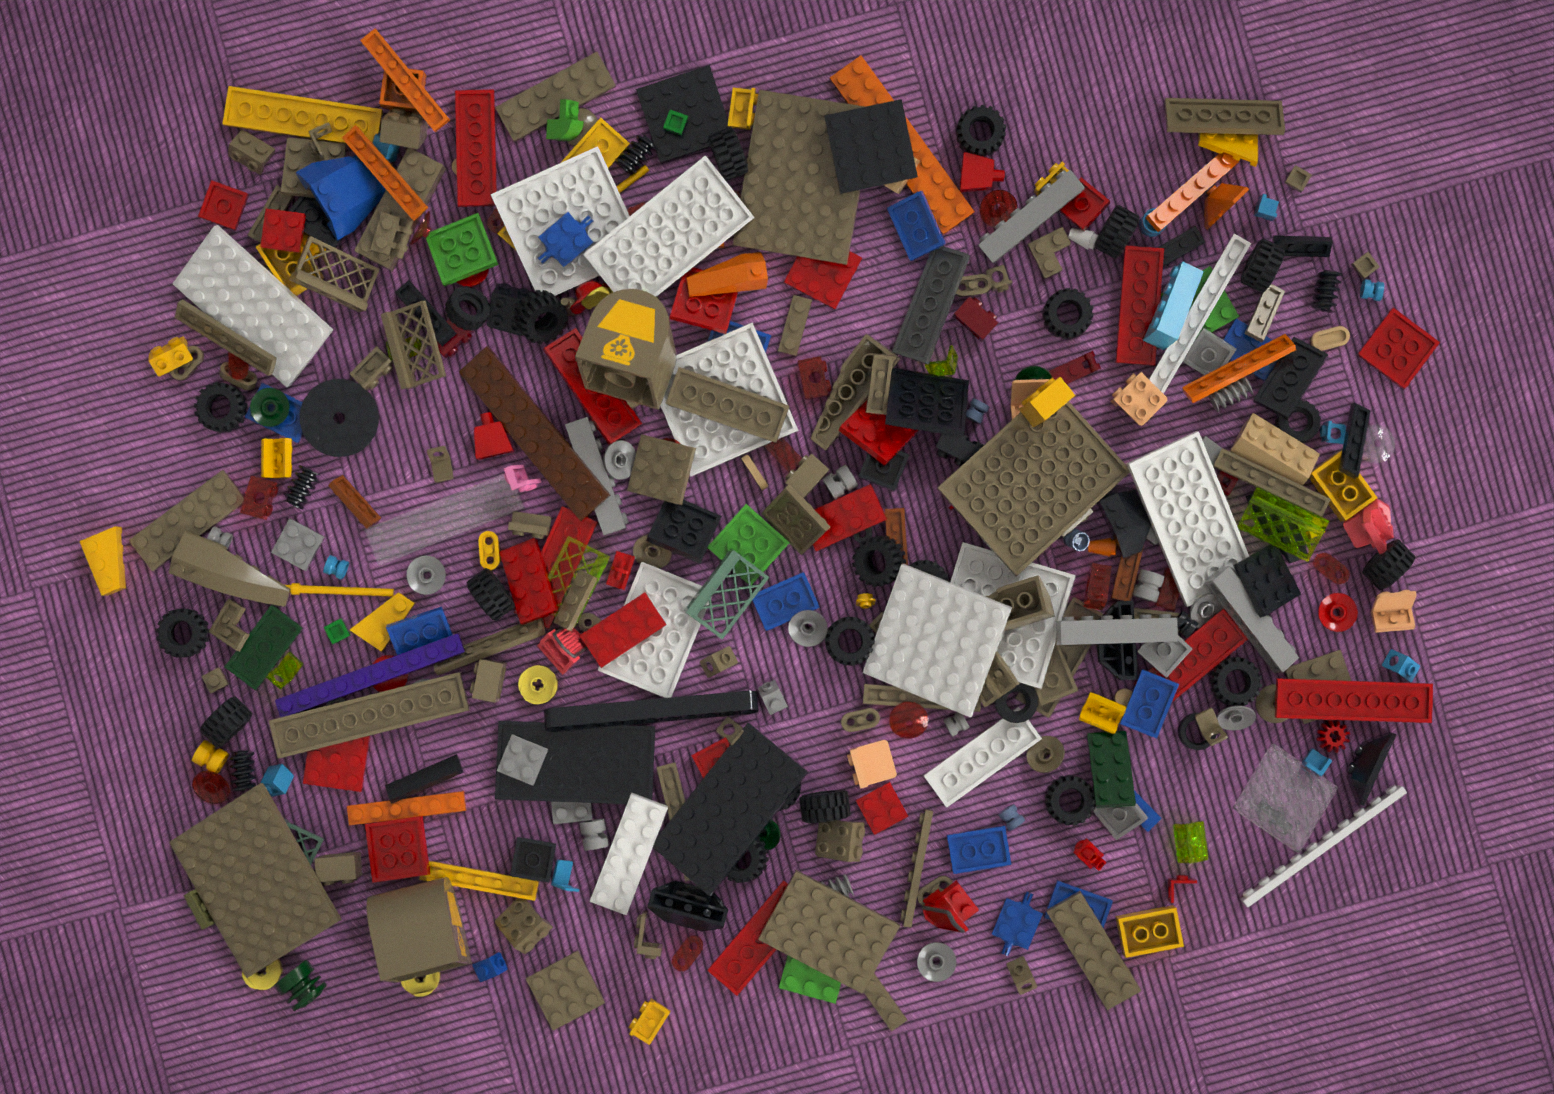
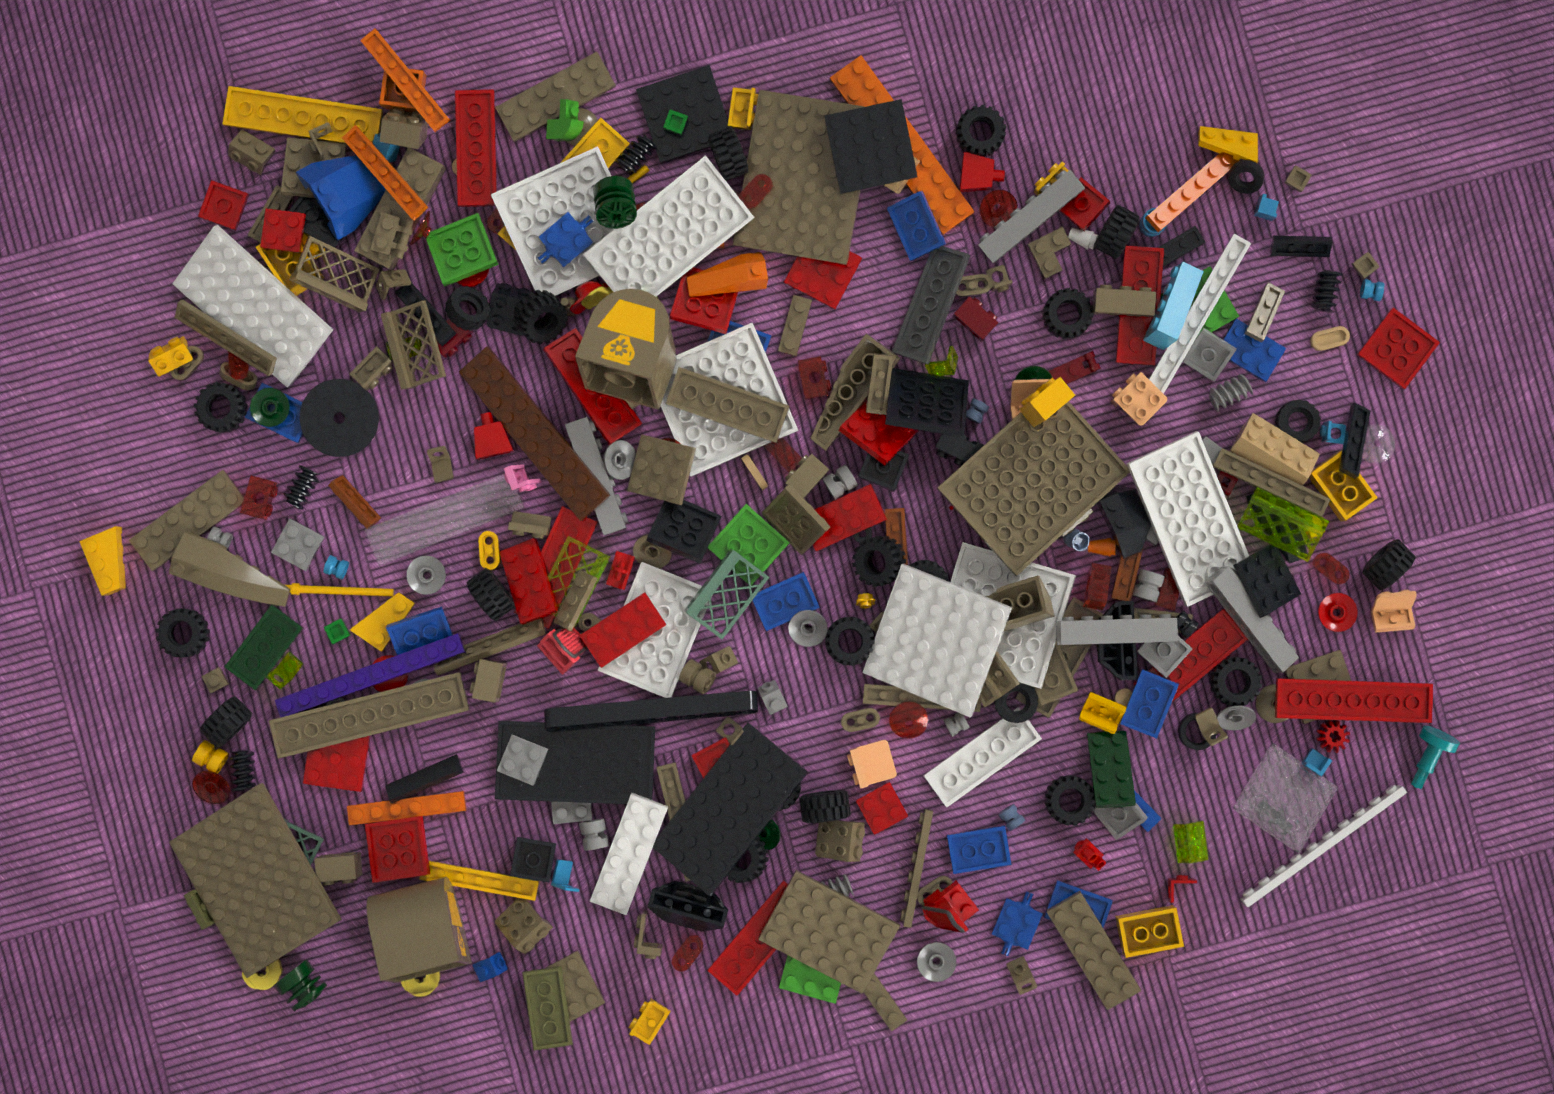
dark tan plate [209,598,250,652] -> none
dark azure panel [260,764,294,797] -> none
yellow bracket [261,438,292,478] -> none
light yellow plate [518,665,558,704] -> none
dark tan dish [1027,736,1065,773] -> none
dark tan plate [1164,98,1285,135] -> none
orange plate [1182,334,1296,403] -> none
light grey dish [1189,593,1224,628] -> none
orange wedge [1204,183,1249,230] -> none
black tyre [1241,238,1285,293] -> none
black plate [1253,337,1328,420] -> none
coral piece [1343,498,1394,554] -> none
black wedge [1346,732,1397,806] -> none
dark azure bracket [1382,649,1420,682] -> none
none -> dark tan bracket [376,269,411,300]
none -> olive tile [522,966,573,1051]
none -> dark green wheel [593,176,637,229]
none -> dark tan wheel [679,659,716,694]
none -> clear red plate [739,174,773,209]
none -> dark tan wedge [1092,285,1156,317]
none -> black tyre [1228,160,1264,194]
none -> teal piece [1411,725,1460,789]

